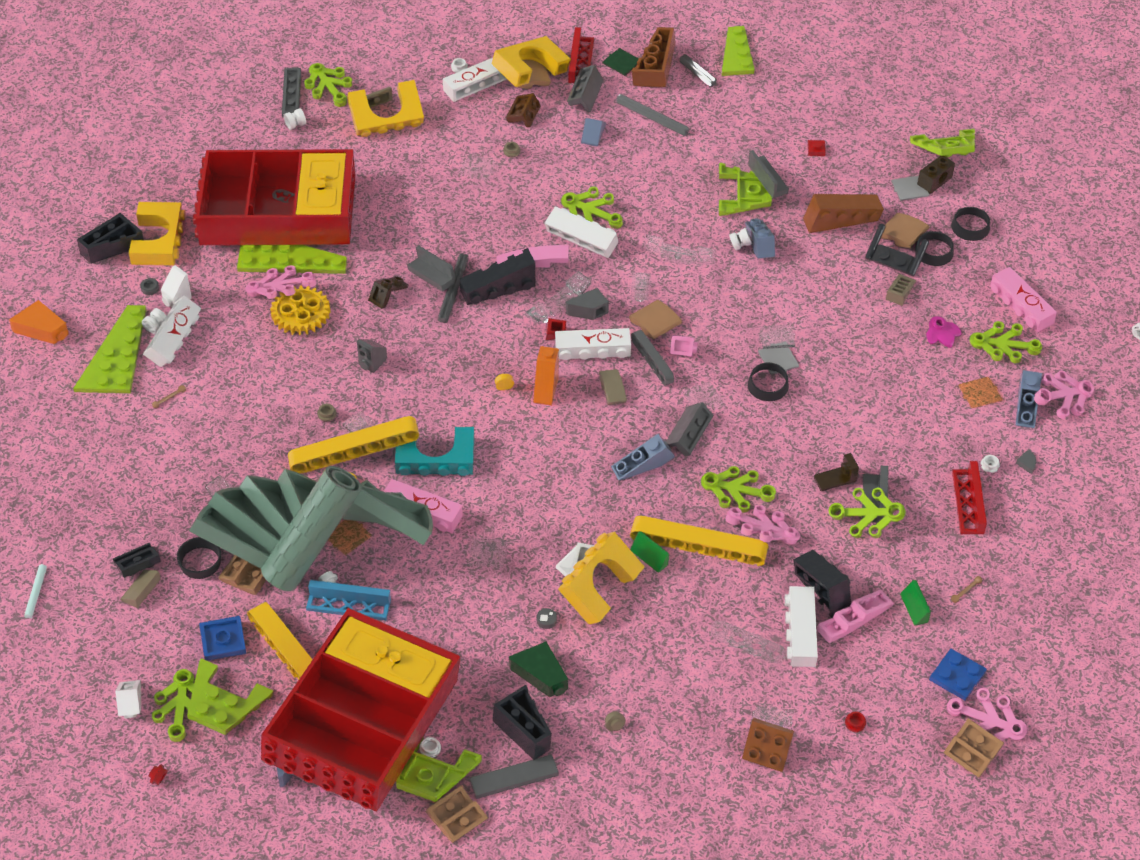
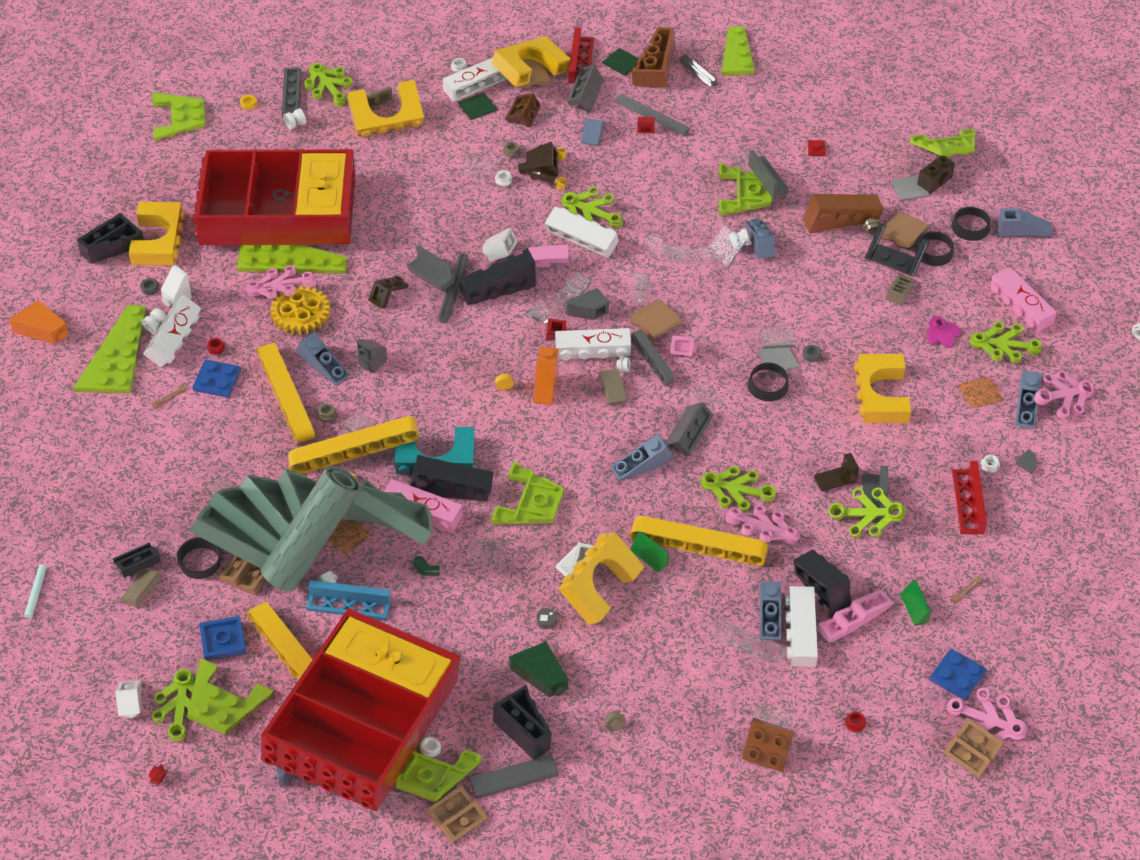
none -> lime wing [152,92,206,142]
none -> blue plate [192,359,241,398]
none -> red plate [207,338,225,355]
none -> yellow tile [240,95,257,110]
none -> yellow beam [256,342,315,444]
none -> sand blue slope [295,332,350,385]
none -> black wedge [409,455,494,501]
none -> dark green arm [413,556,440,576]
none -> dark green piece [458,92,497,120]
none -> white slope [483,227,517,262]
none -> lime wing [491,461,564,525]
none -> white plate [495,170,512,186]
none -> dark brown torso [518,141,566,190]
none -> white plate [617,356,631,374]
none -> red plate [637,117,655,134]
none -> clear piece [706,225,747,267]
none -> sand blue slope [759,581,781,641]
none -> dark grey tile [802,345,821,362]
none -> yellow arch [854,354,911,423]
none -> dark tan plate [862,218,880,234]
none -> sand blue slope [997,208,1053,236]

